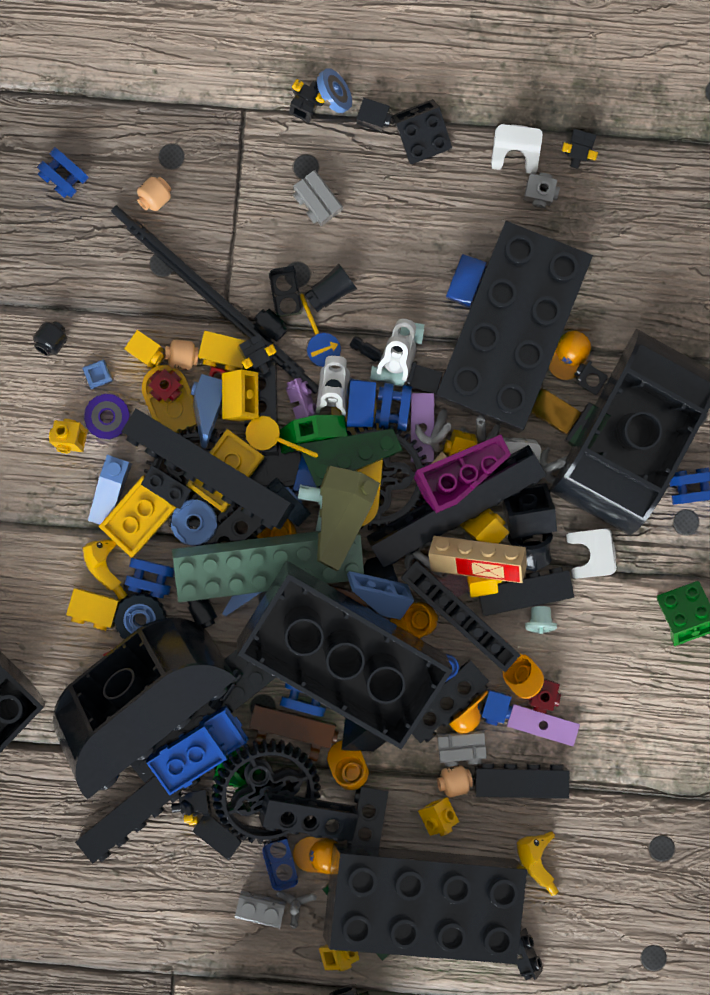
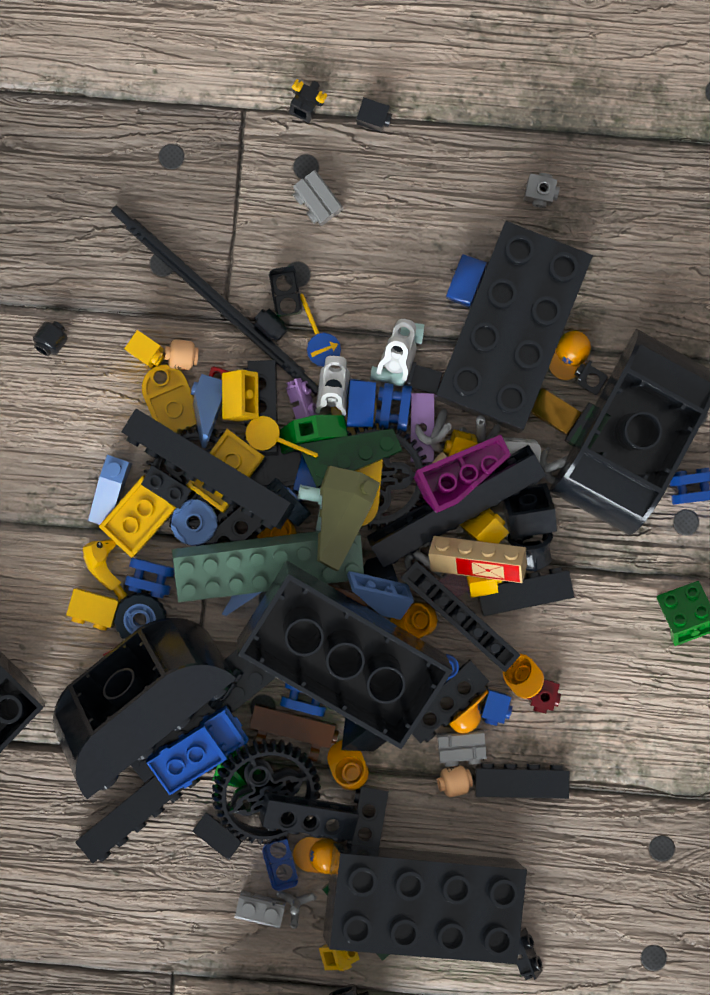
blue brick [37,147,89,198] -> none
yellow brick [49,419,88,454] -> none
medium blue tile [82,359,113,390] -> none
dark purple tile [84,394,131,440] -> none
light nougat head [137,177,171,211] -> none
dark red brick [149,368,183,403] -> none
black piece [171,790,212,825] -> none
black brick [187,599,218,629] -> none
yellow brick [198,330,245,372] -> none
black piece [238,334,277,375] -> none
black plant [305,263,357,312] -> none
medium blue tile [317,68,352,113] -> none
black axle [350,336,385,367] -> none
black bracket [392,99,452,164] -> none
yellow brick [418,797,459,836] -> none
white piece [491,124,543,174] -> none
lavender tile [506,704,580,746] -> none
yellow animal [517,831,559,896] -> none
light aqua piece [525,606,557,634] -> none
black piece [562,129,598,169] -> none
white piece [566,528,617,579] -> none

